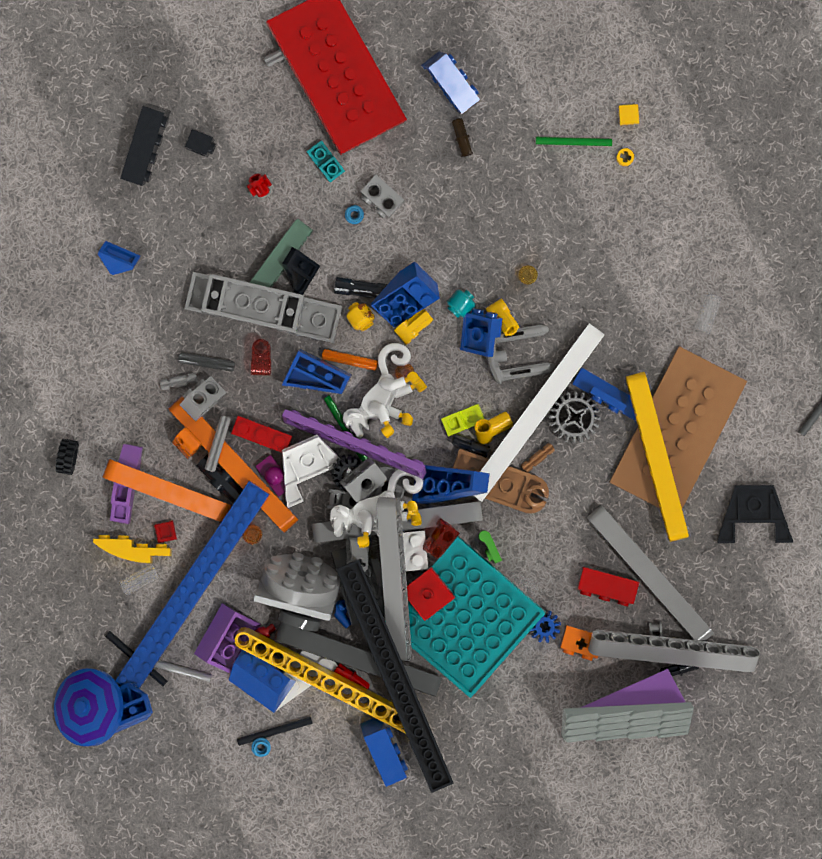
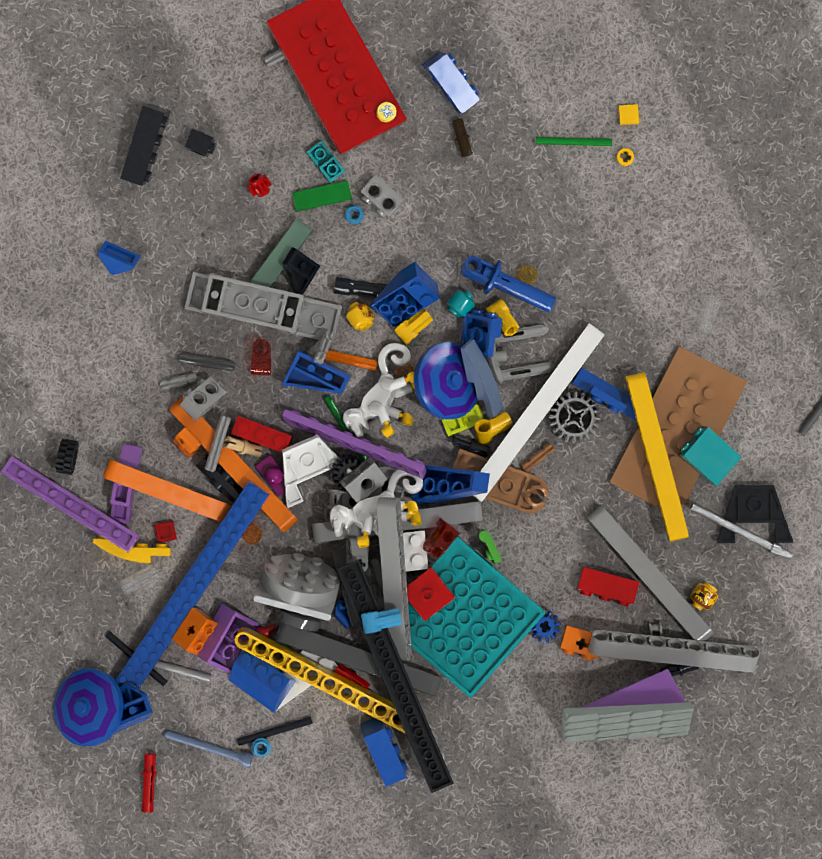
none -> medium lavender plate [1,456,139,553]
none -> red pin [141,753,157,813]
none -> sand blue piece [163,730,254,768]
none -> orange brick [172,607,218,655]
none -> tan pin [223,436,262,457]
none -> green tile [292,181,352,212]
none -> light grey axle [313,330,334,364]
none -> dark azure piece [361,608,402,634]
none -> light yellow tile [377,102,396,122]
none -> dish [414,342,478,420]
none -> sand blue slope [460,339,504,418]
none -> blue piece [461,256,556,313]
none -> teal brick [679,426,742,486]
none -> bar [690,503,793,560]
none -> head [690,582,718,611]

